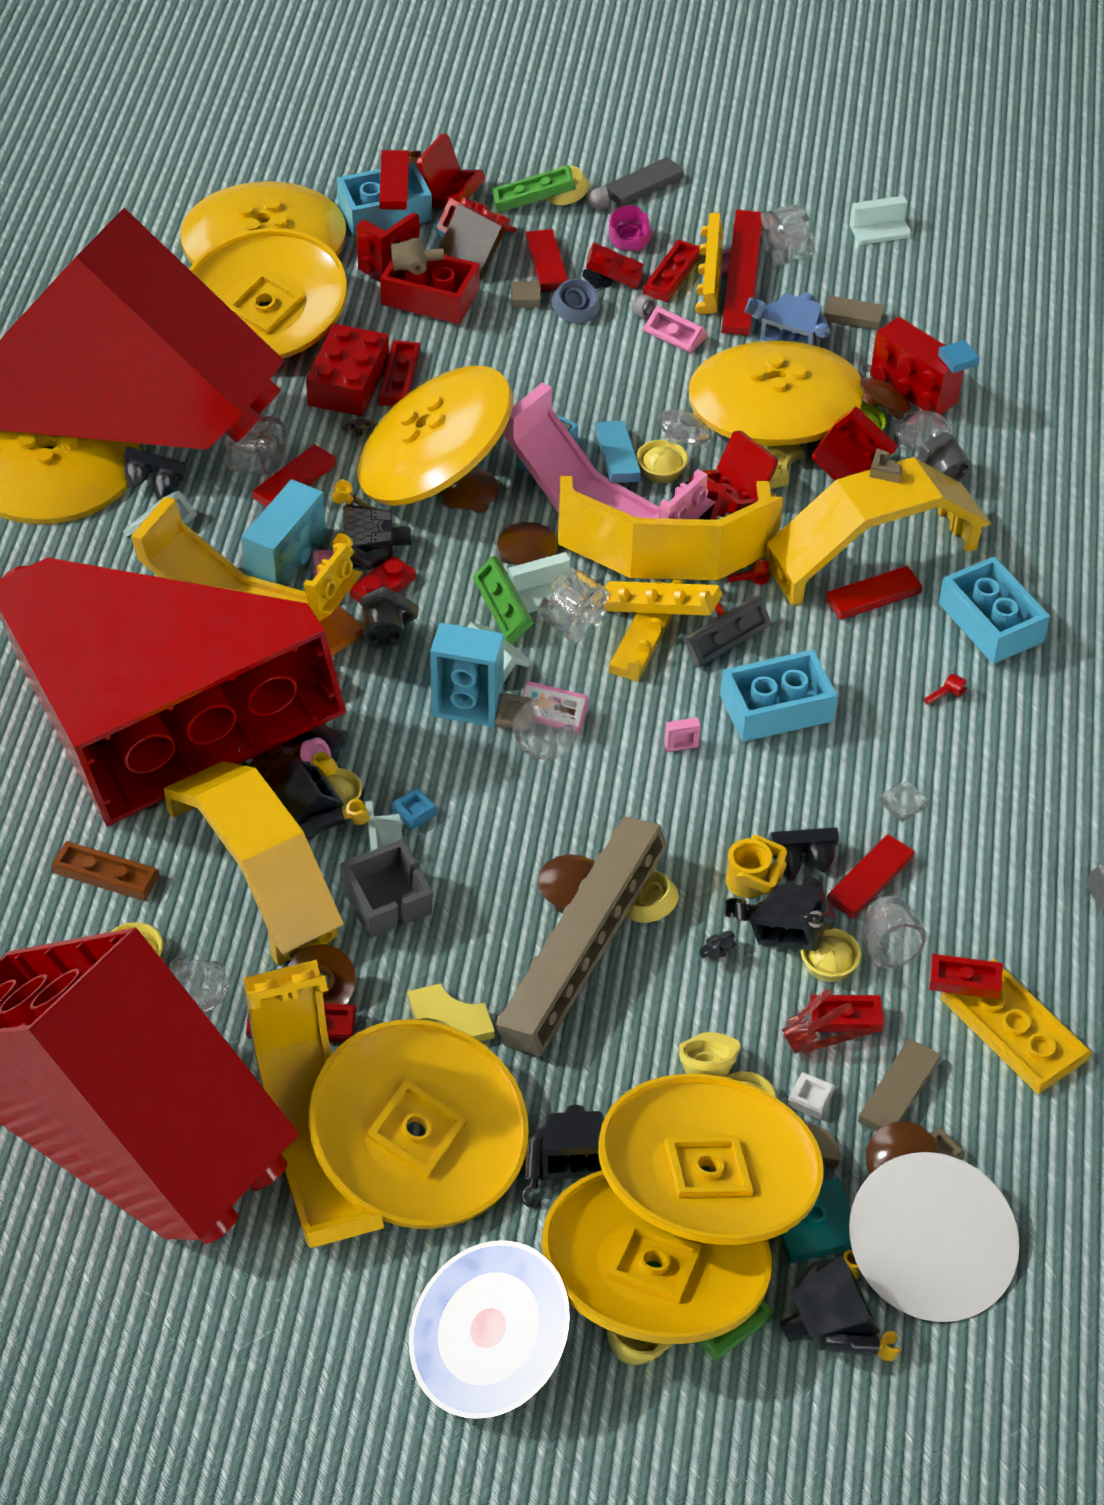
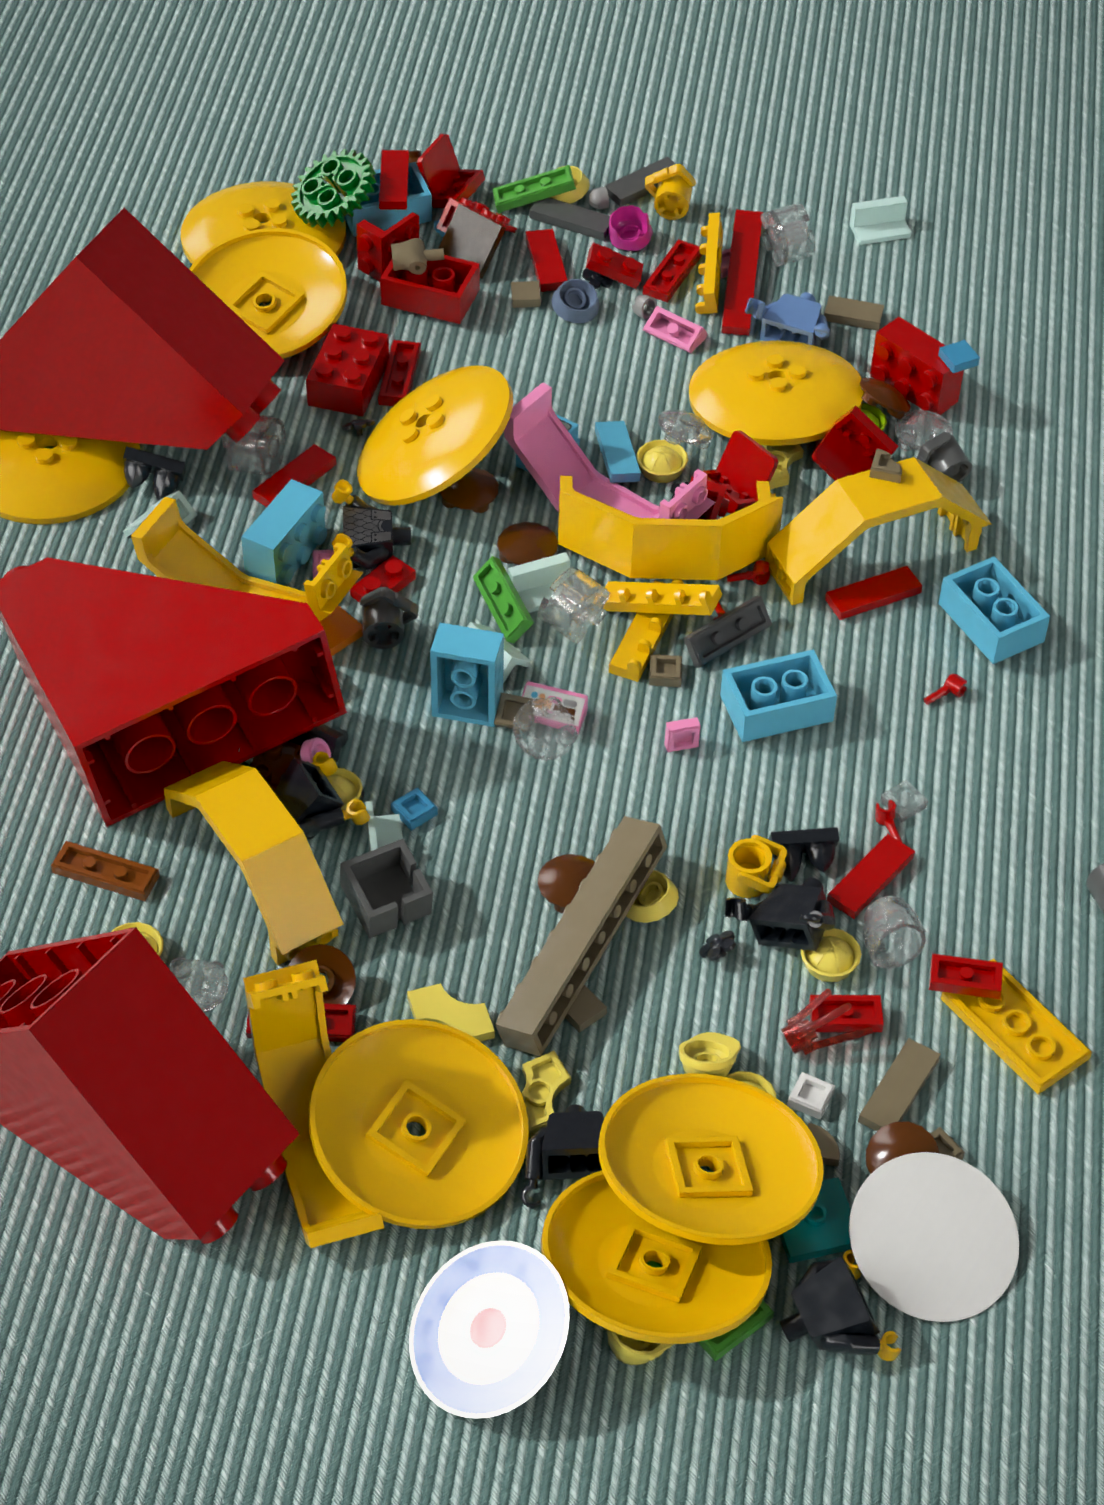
none -> green gear [291,149,376,228]
none -> light yellow tile [522,1051,571,1138]
none -> dark grey tile [529,197,610,241]
none -> dark tan tile [565,985,607,1033]
none -> yellow piece [645,164,696,220]
none -> dark tan tile [649,654,682,687]
none -> red hand [875,800,903,843]

